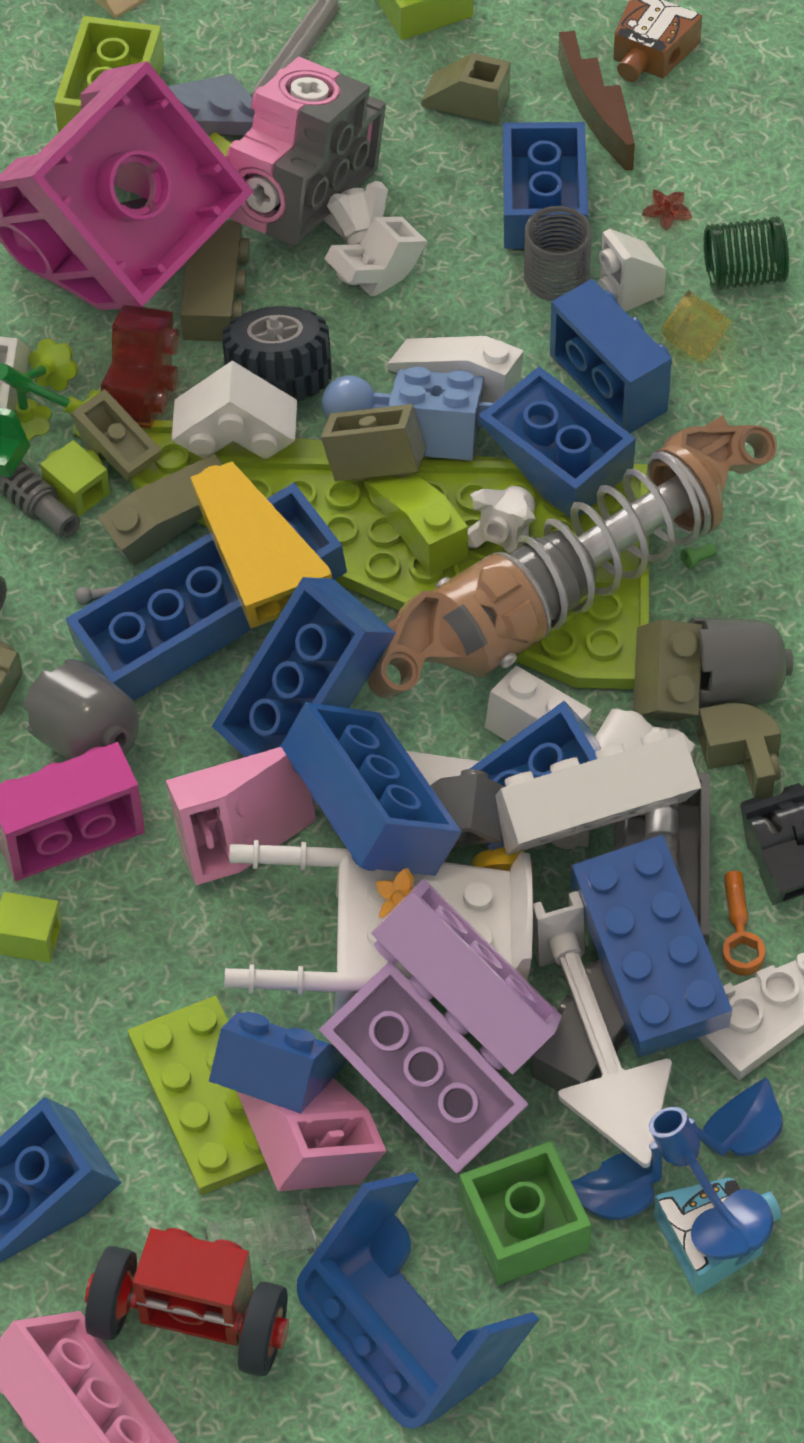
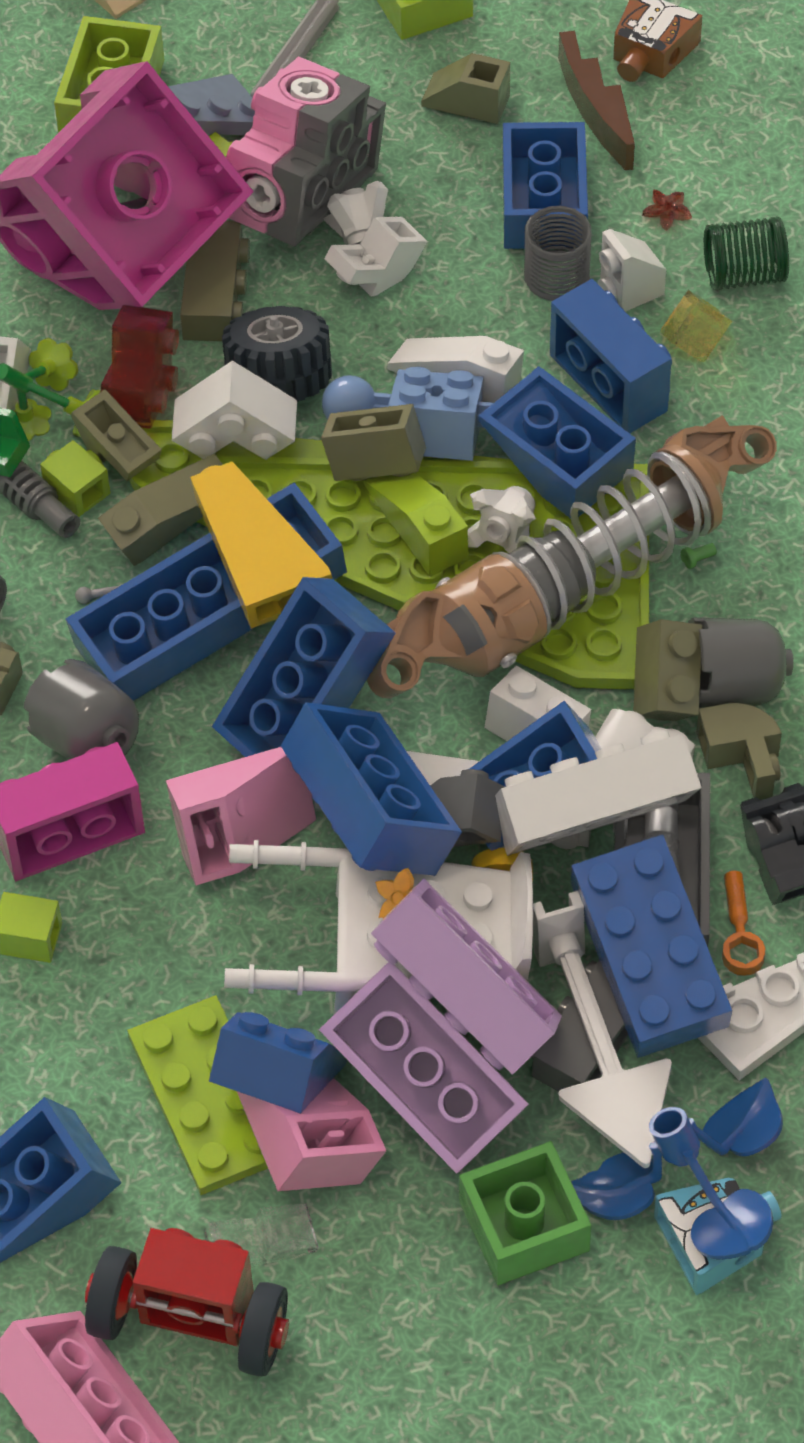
blue windscreen [297,1172,540,1429] -> none

